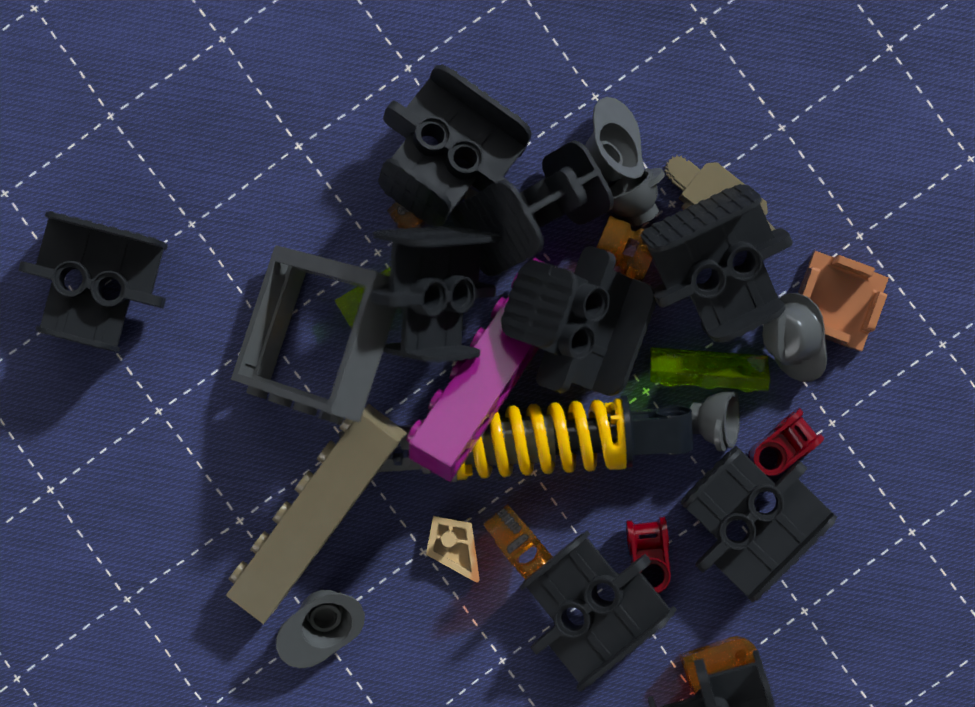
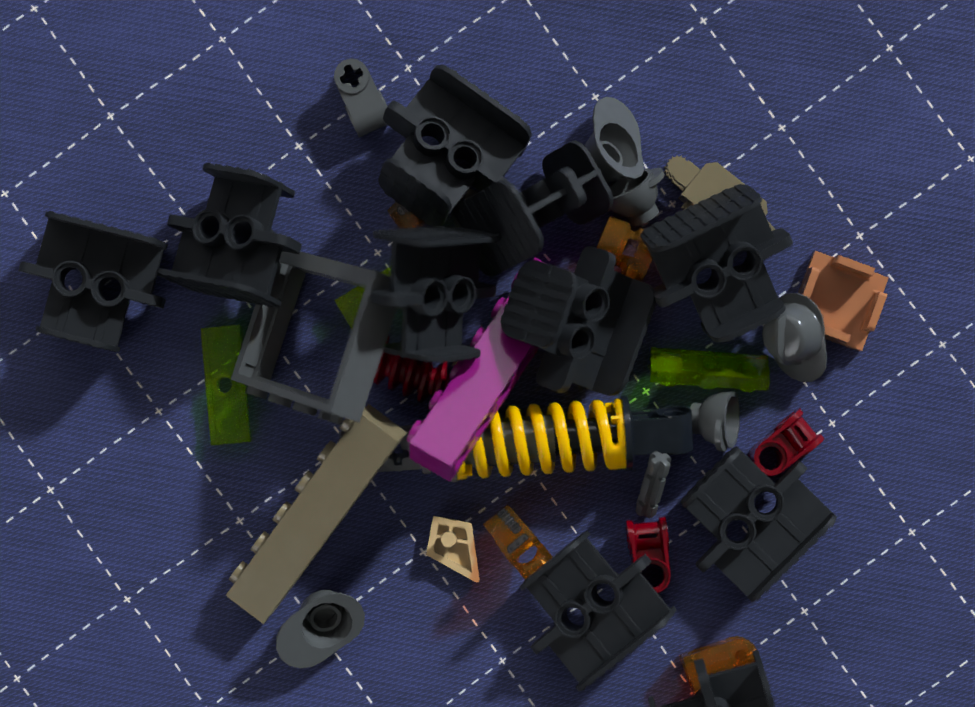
none -> black piece [156,163,302,308]
none -> clear neon green tile [200,325,251,446]
none -> dark grey piece [334,58,388,138]
none -> dark red piece [373,336,450,403]
none -> dark grey axle [635,451,671,519]

